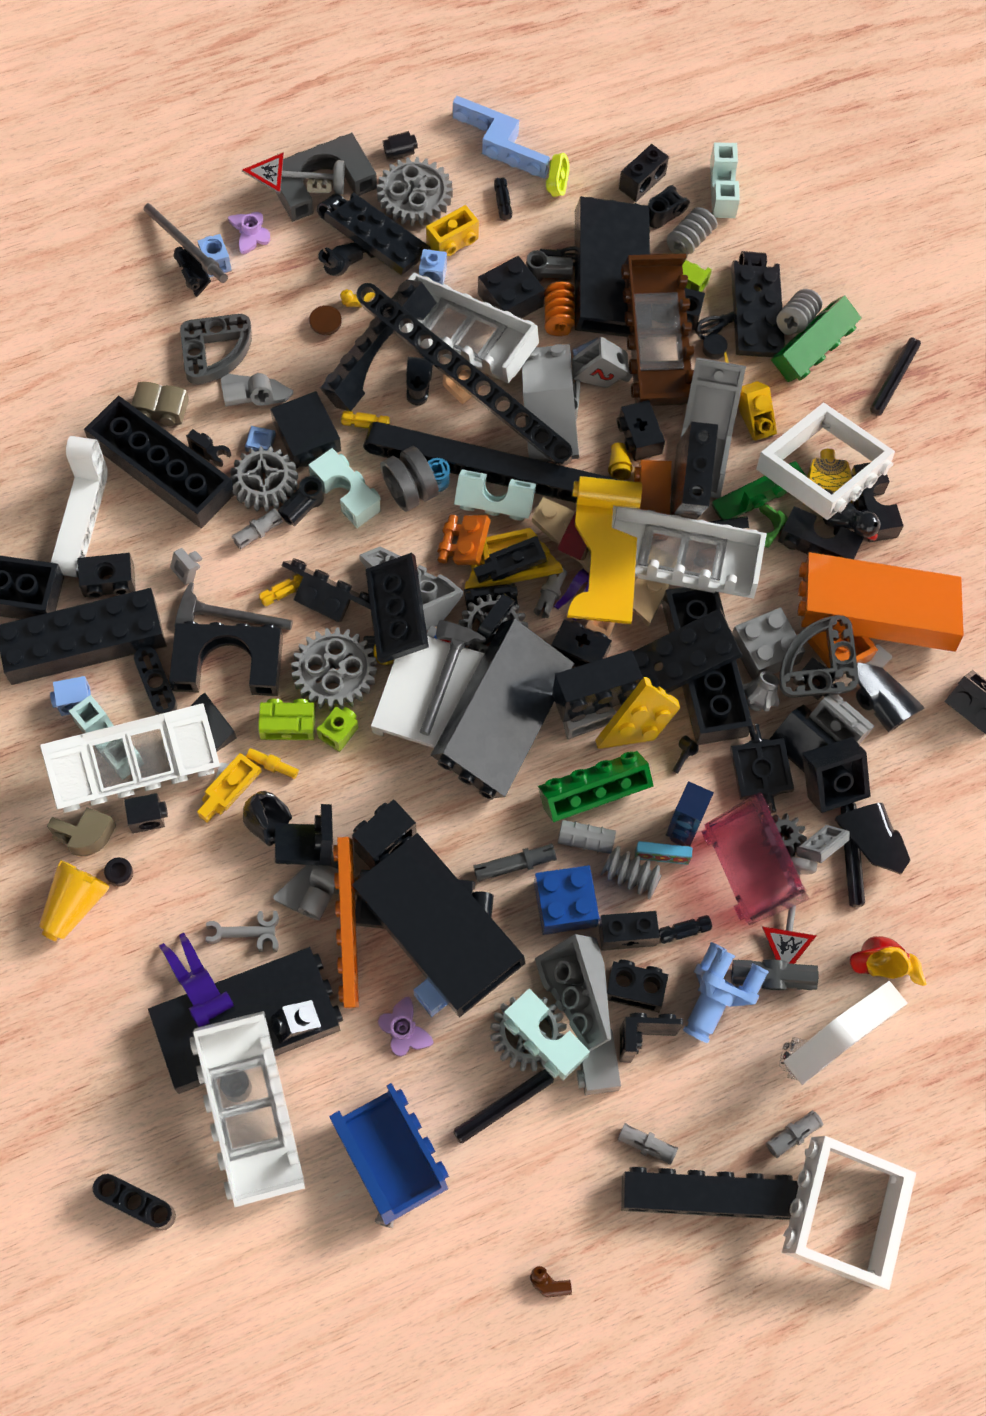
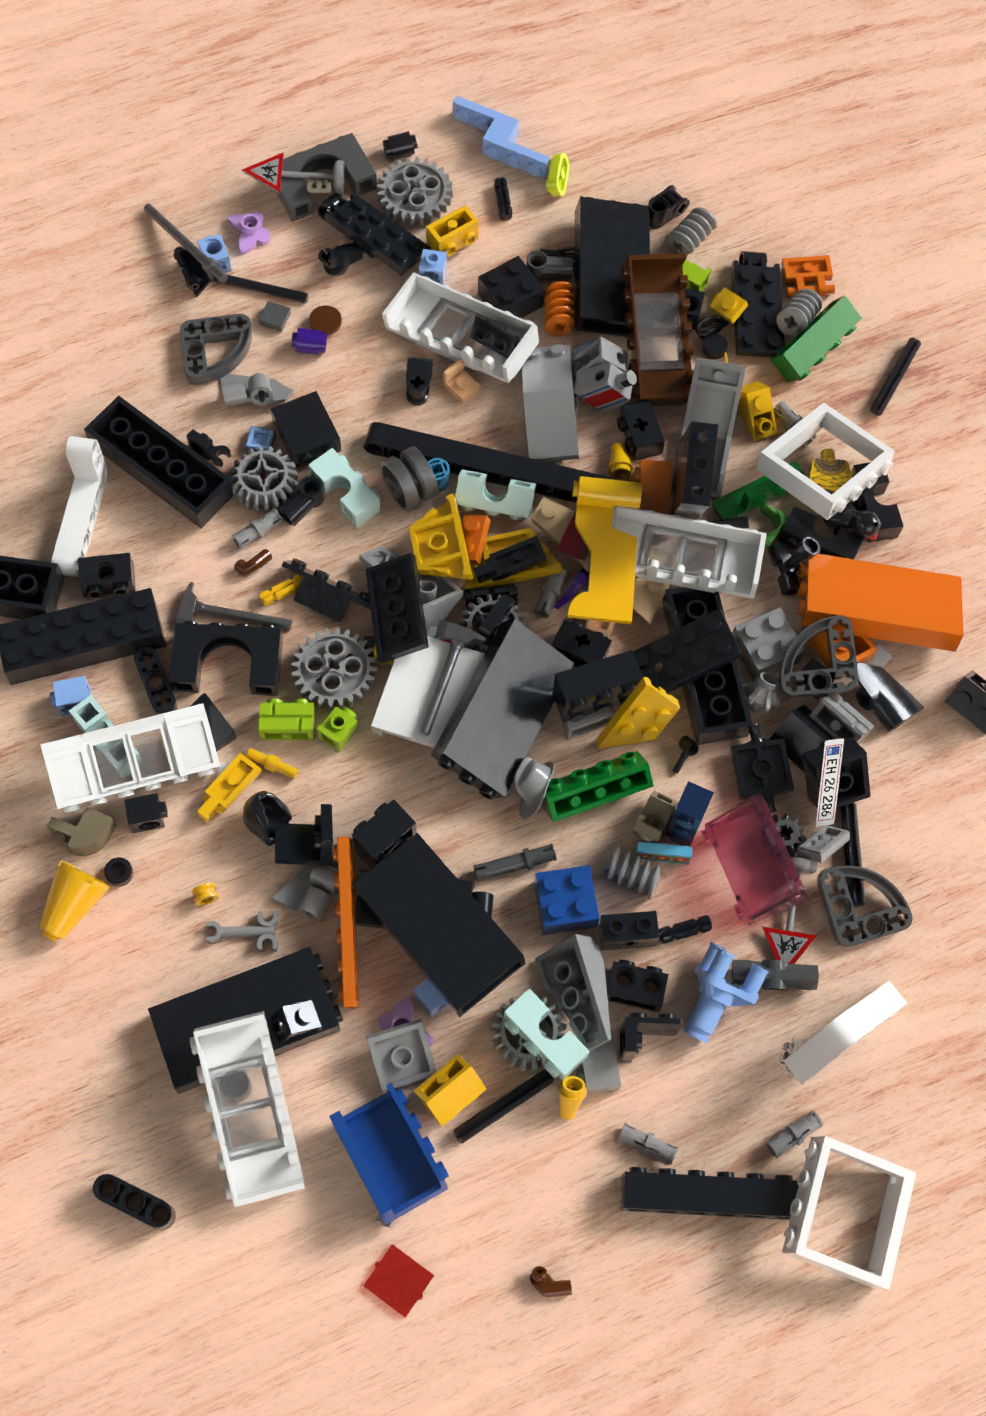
dark tan brick [131,382,189,426] -> none
dark purple flag [159,932,234,1028] -> none
light grey tile [170,548,202,585] -> none
black arch [320,280,437,411] -> none
yellow arm [340,289,375,307] -> none
yellow axle [341,411,390,429] -> none
black beam [356,283,573,466] -> none
light grey axle [558,820,616,854] -> none
black brick [619,143,669,202] -> none
light aqua arch [710,142,740,218] -> none
black panel [835,803,911,875] -> none
yellow hair [850,936,927,986] -> none
none -> yellow bush [192,883,219,905]
none -> black bar [214,275,309,303]
none -> reddish brown arm [234,549,272,577]
none -> dark grey tile [259,301,291,332]
none -> dark purple brick [291,328,327,355]
none -> clear red piece [363,1244,434,1318]
none -> light grey tile [366,1019,436,1093]
none -> yellow wing [409,493,473,580]
none -> yellow brick [414,1054,486,1126]
none -> black hinge [470,316,520,359]
none -> light grey piece [513,757,555,819]
none -> yellow cone [558,1076,587,1120]
none -> light grey torso [574,363,637,414]
none -> dark tan brick [632,790,678,843]
none -> yellow bracket [709,287,748,324]
none -> black bar [768,536,820,595]
none -> light grey pin [773,400,817,446]
none -> orange plate [781,255,835,297]
none -> white sticker [816,738,844,827]
none -> dark grey beam [817,866,913,946]

